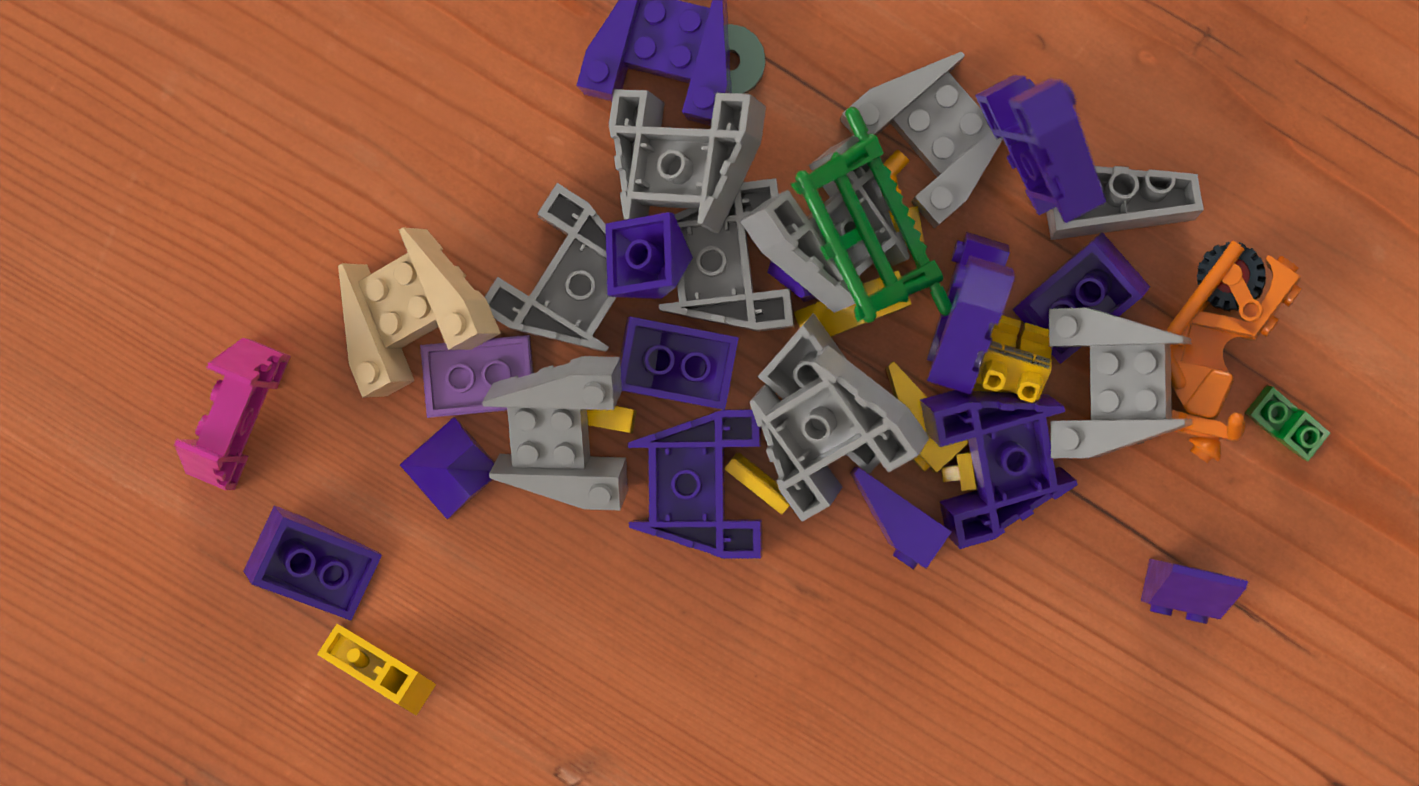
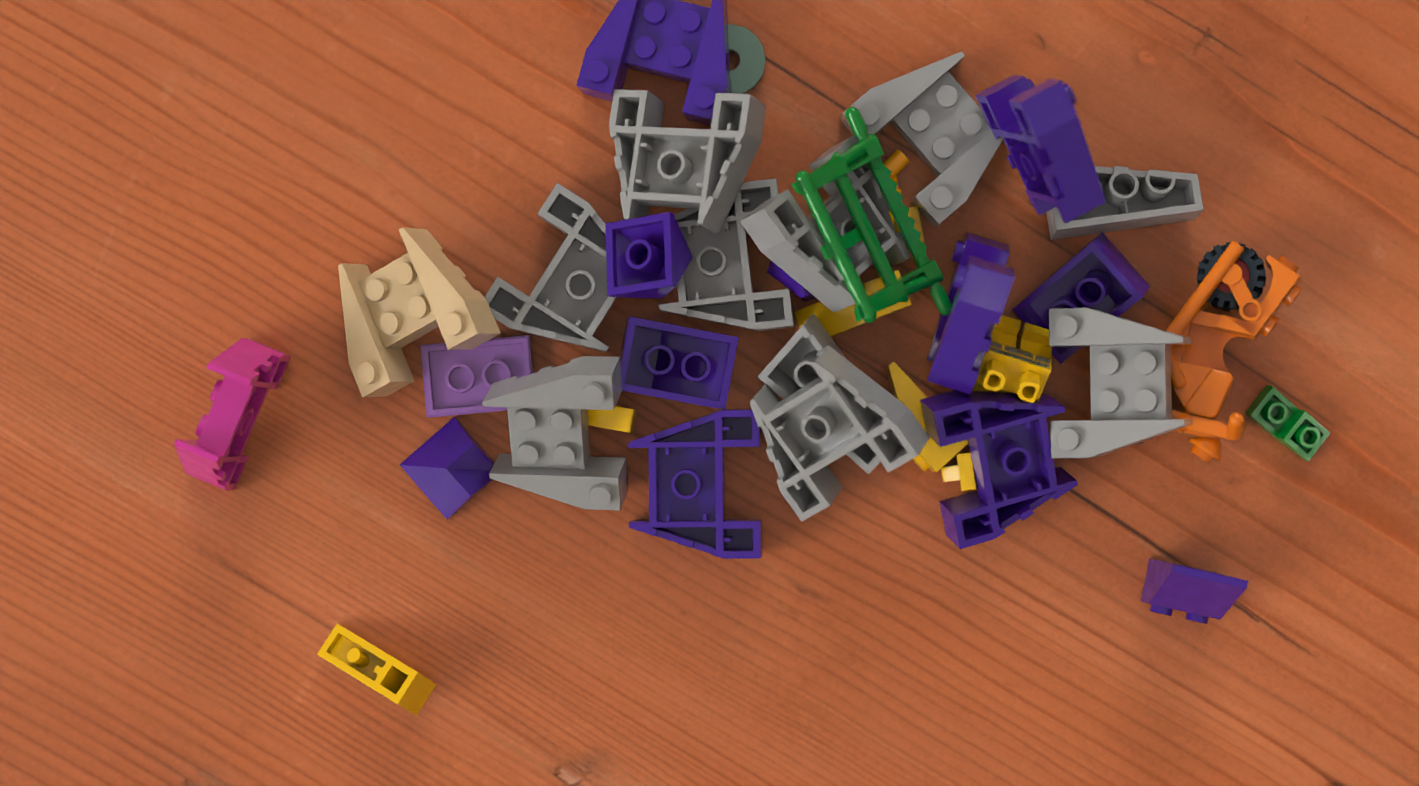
dark purple slope [243,506,382,621] -> none
yellow tile [724,452,789,515] -> none
dark purple slope [850,467,951,569] -> none

